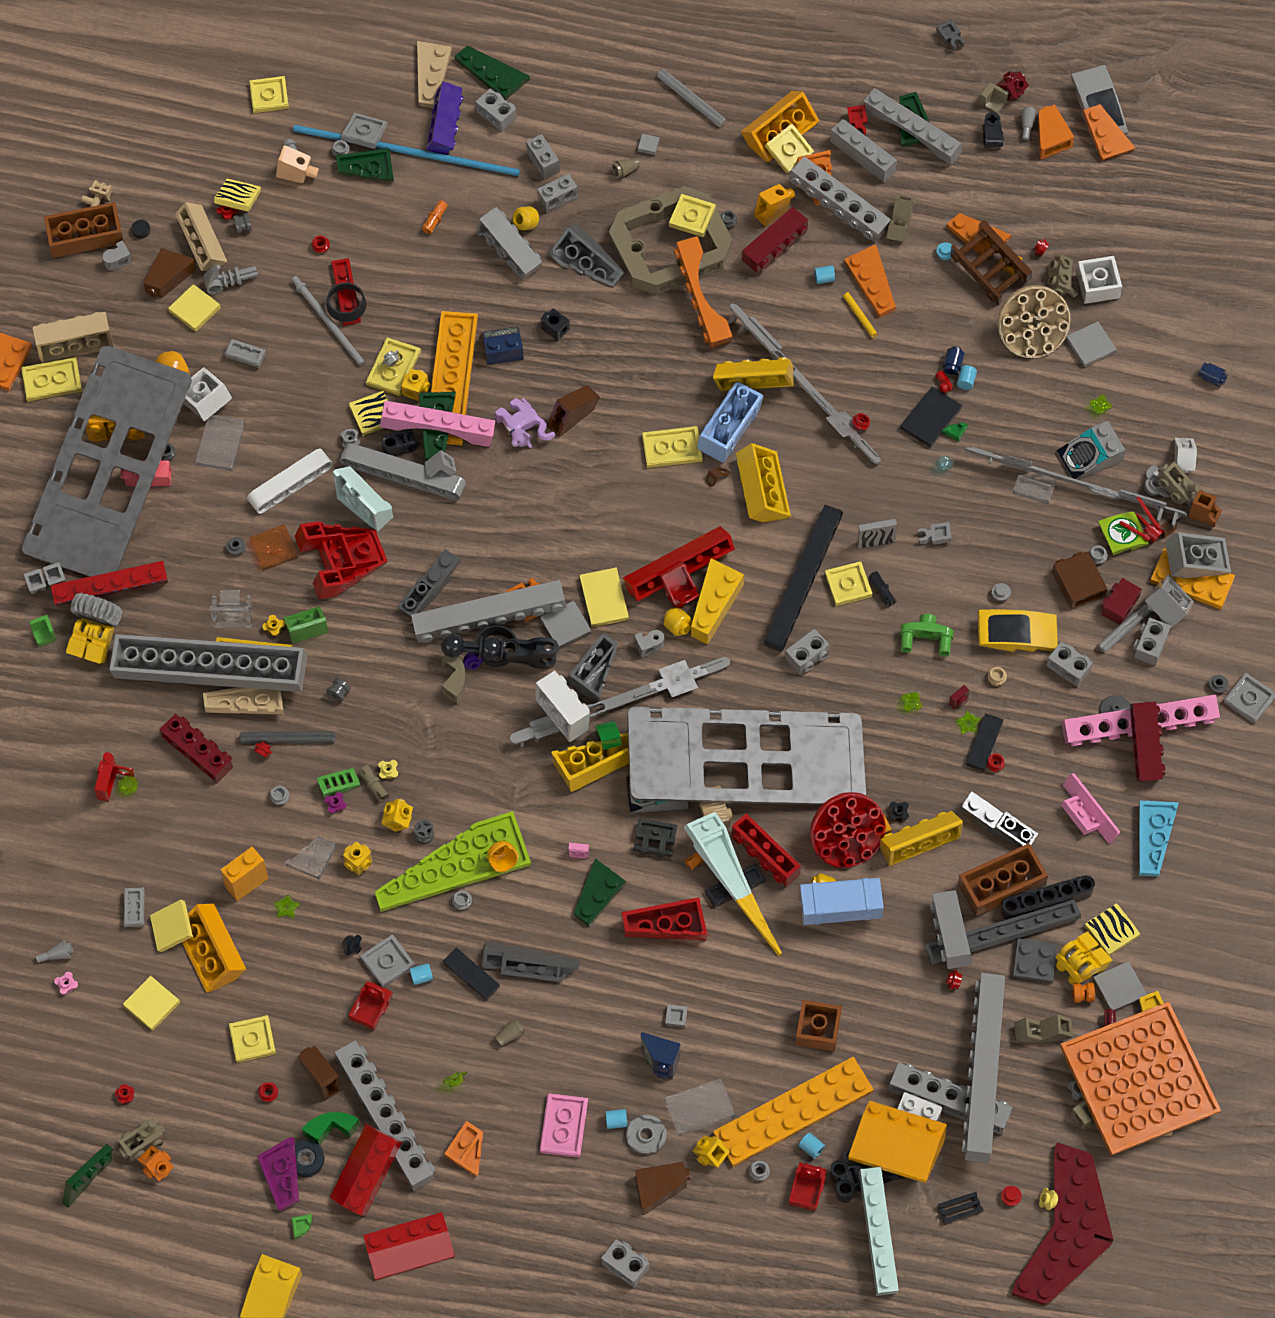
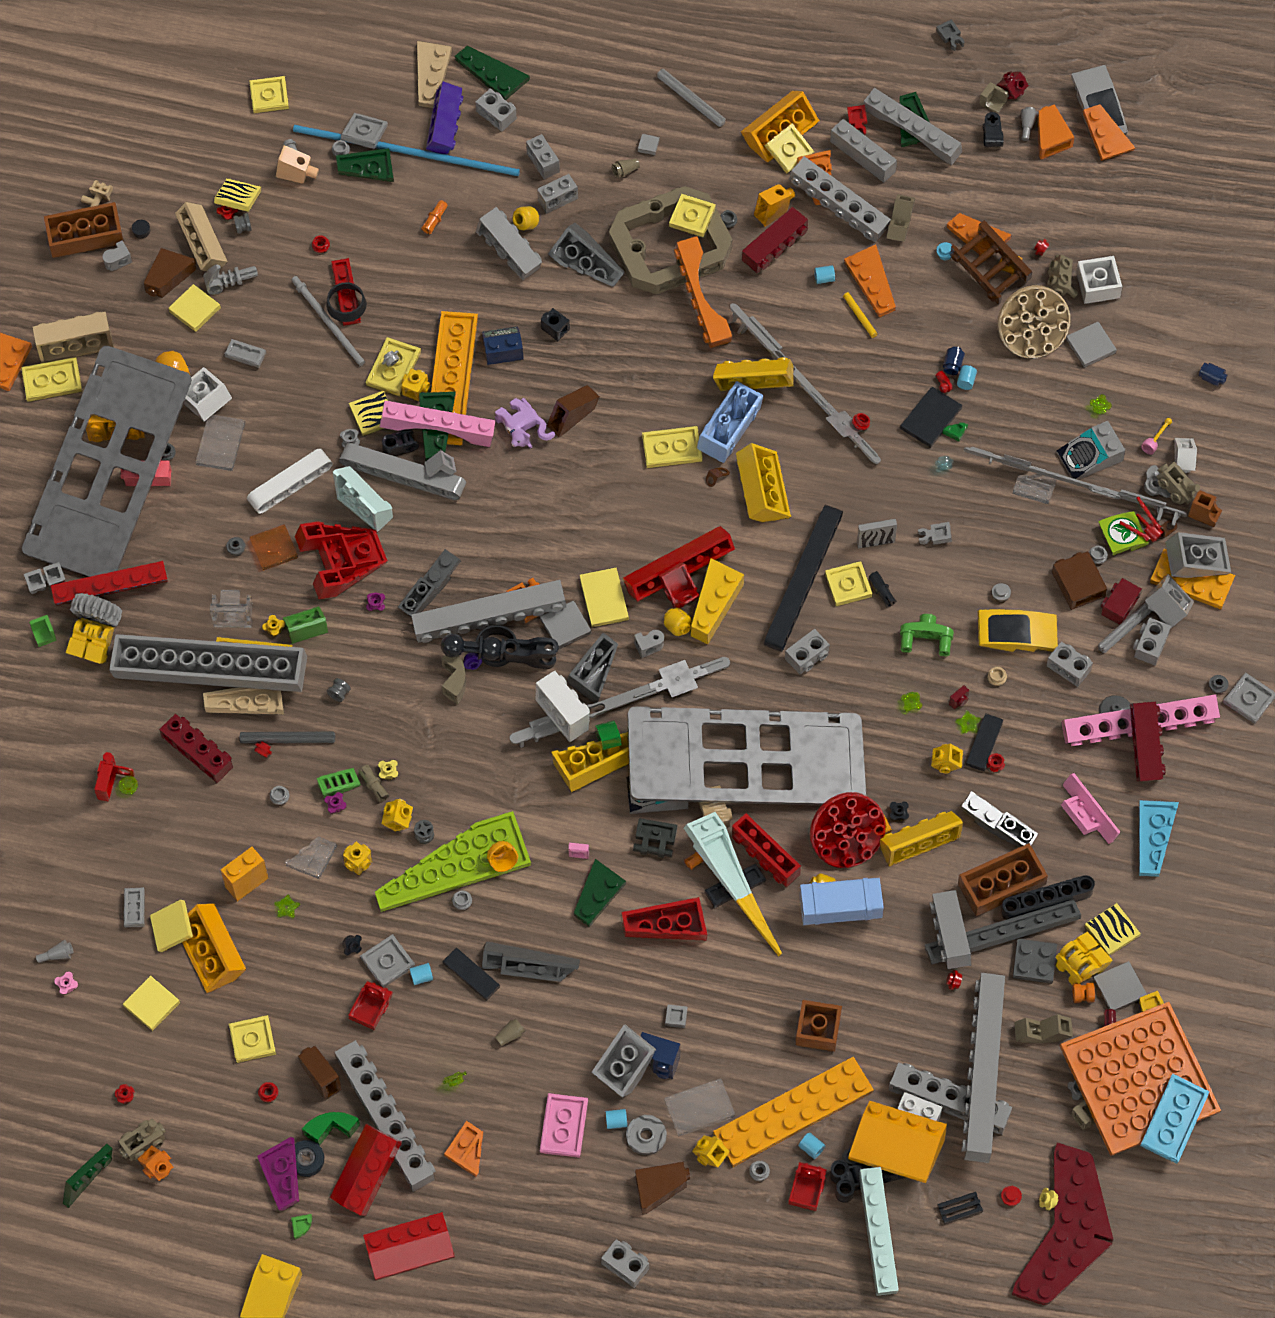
none -> magenta plate [366,592,386,611]
none -> light grey slope [592,1024,656,1097]
none -> yellow brick [931,743,963,774]
none -> medium azure tile [1140,1074,1210,1164]
none -> bright pink hinge [1141,418,1172,455]

